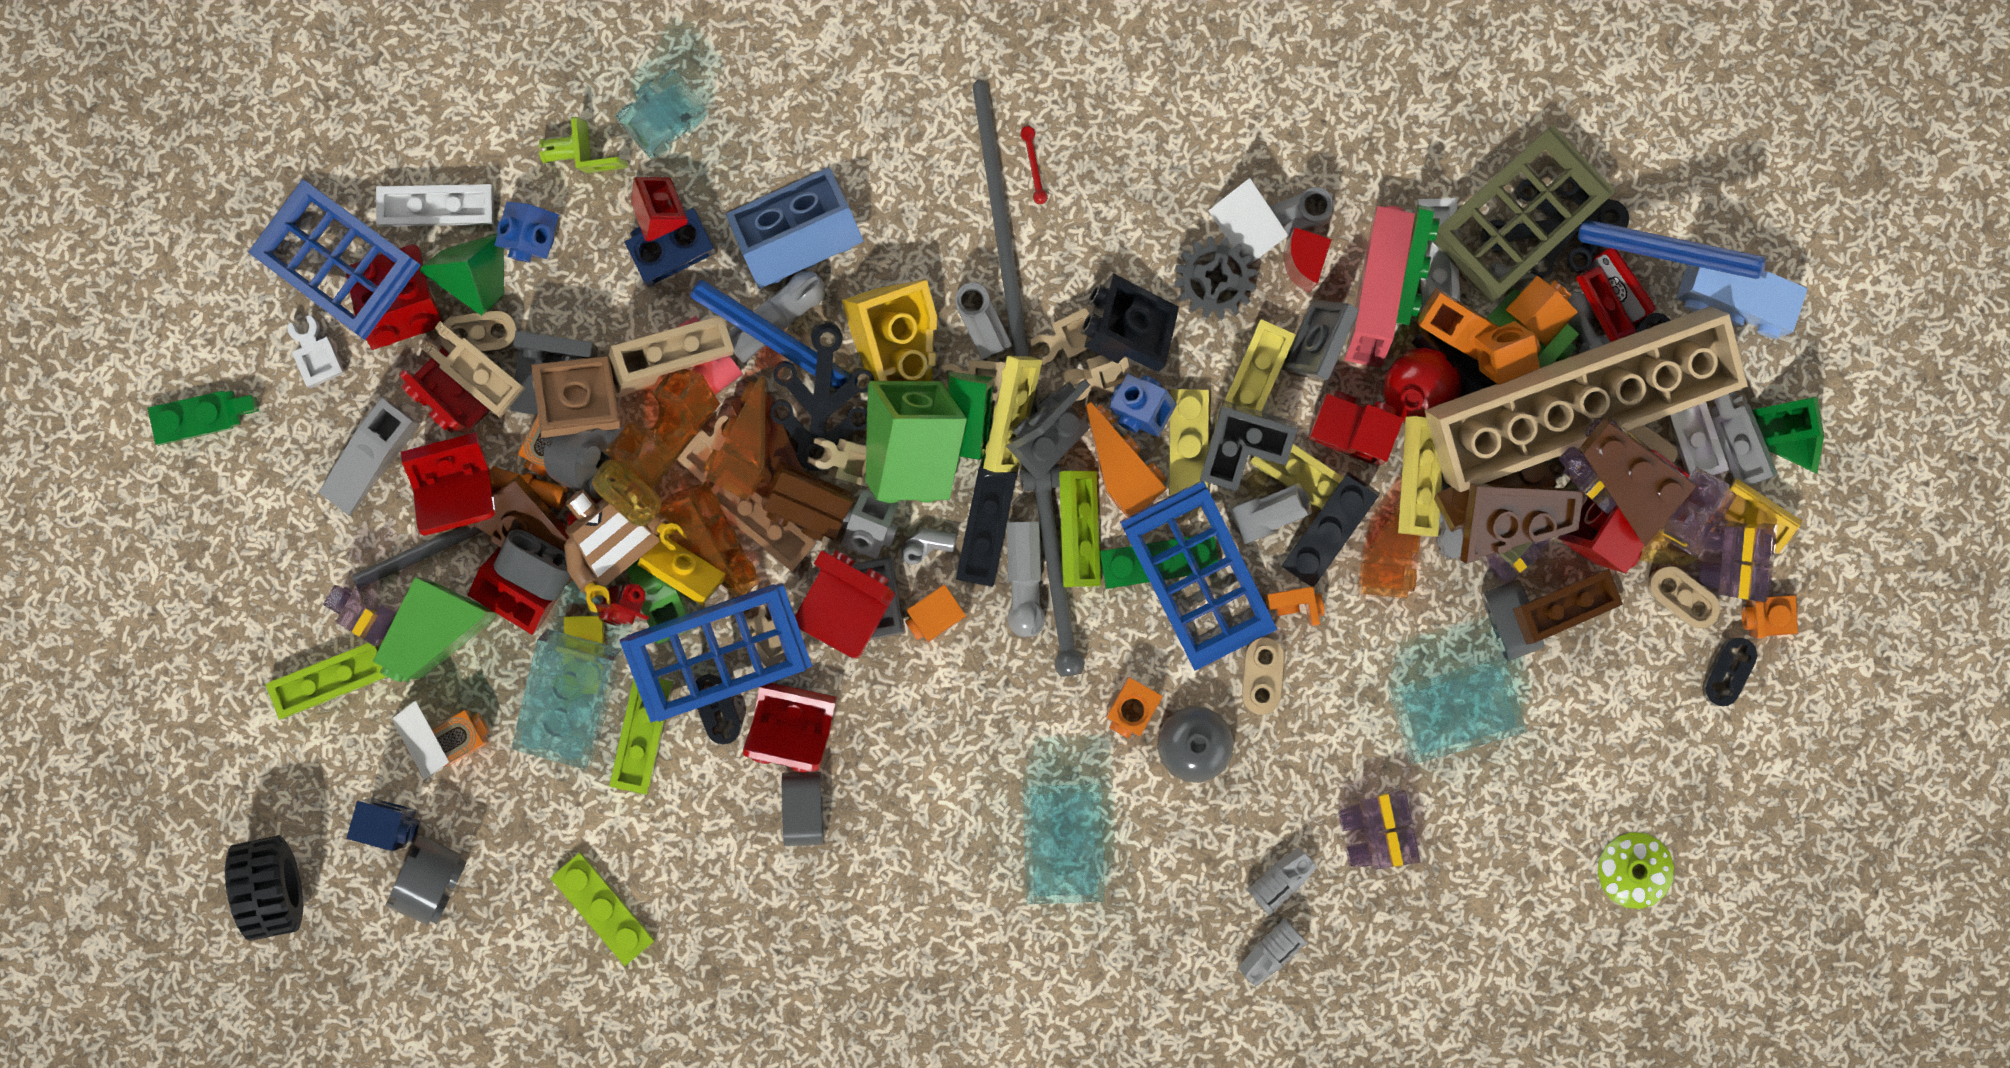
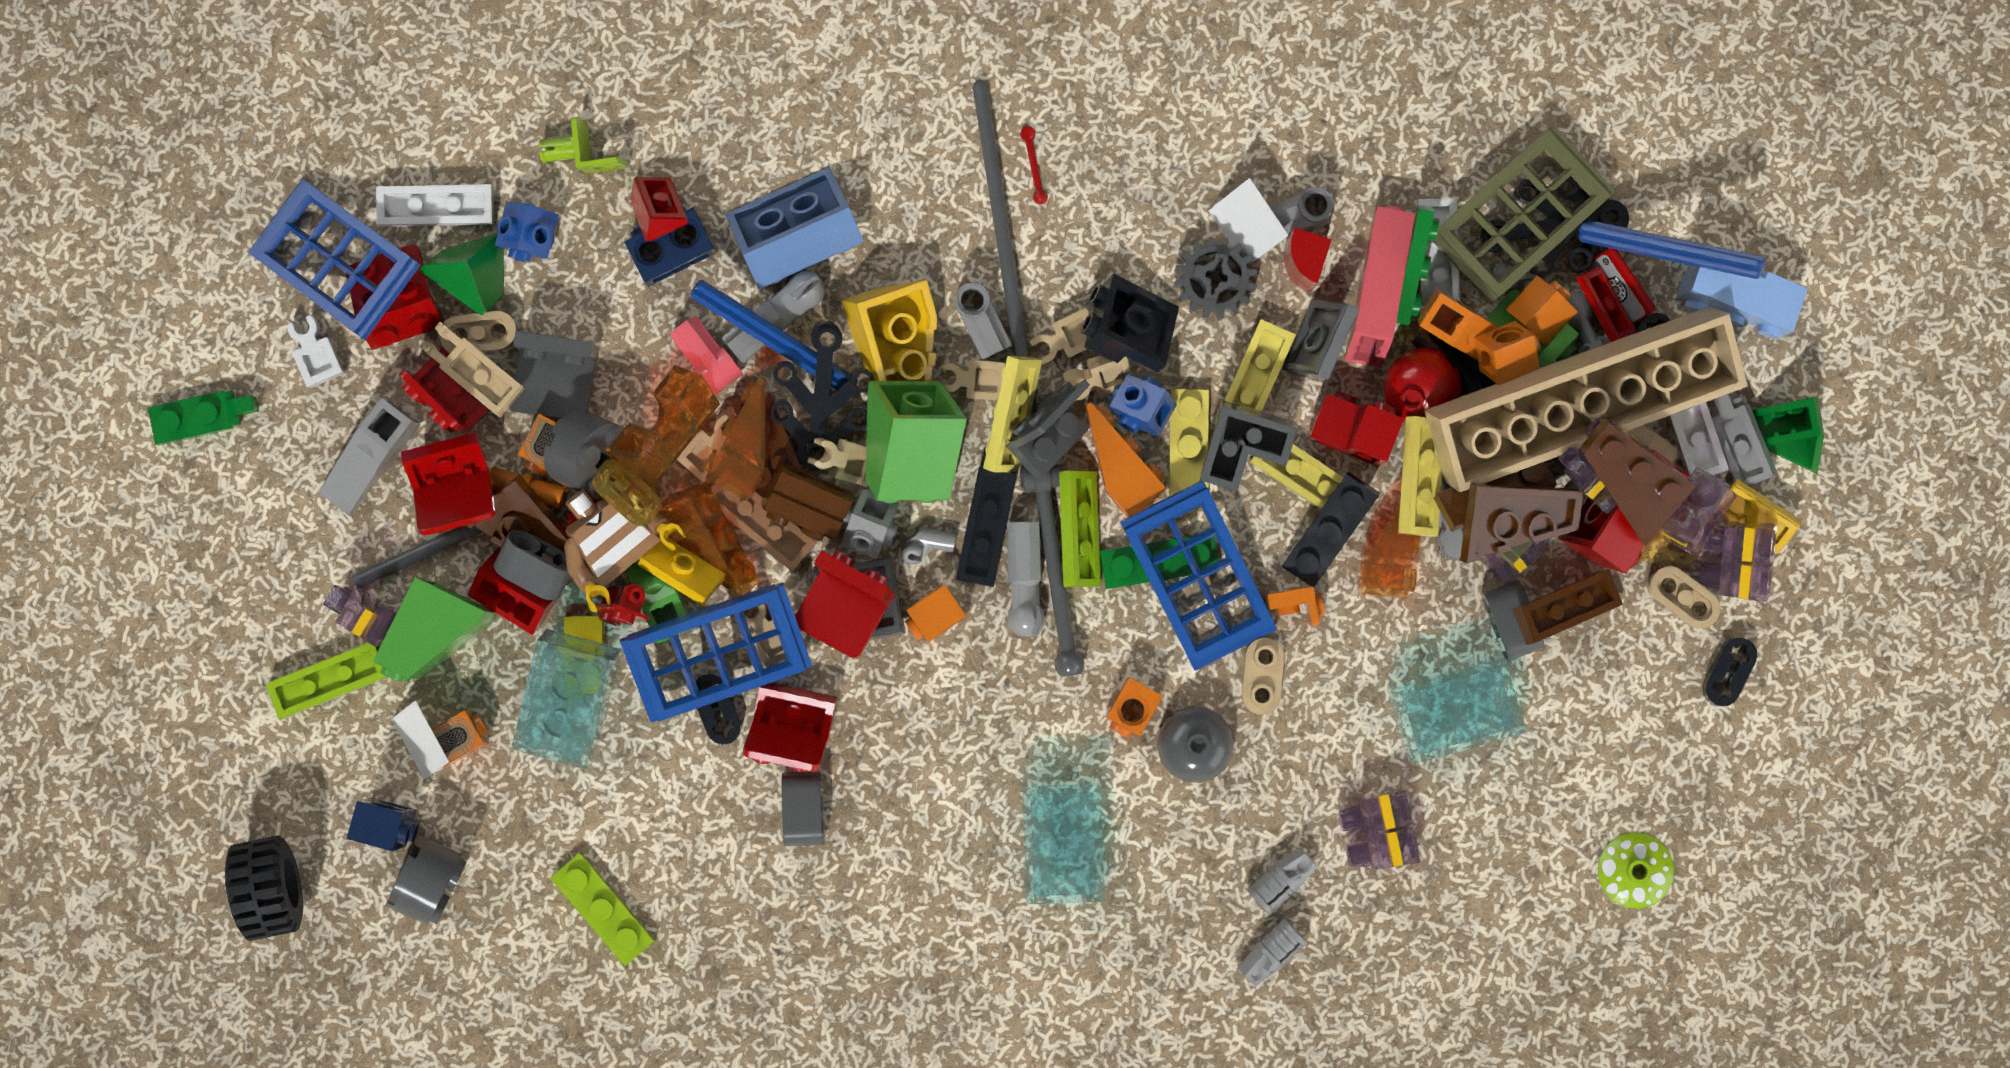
medium nougat plate [531,356,620,438] -> none
tan bracket [532,316,734,398] -> none
lime plate [609,678,674,795] -> none
clear light blue brick [615,69,708,159] -> none
green brick [947,372,995,460] -> none
light grey piece [1230,483,1312,545] -> none
orange bracket [1741,594,1798,638] -> none

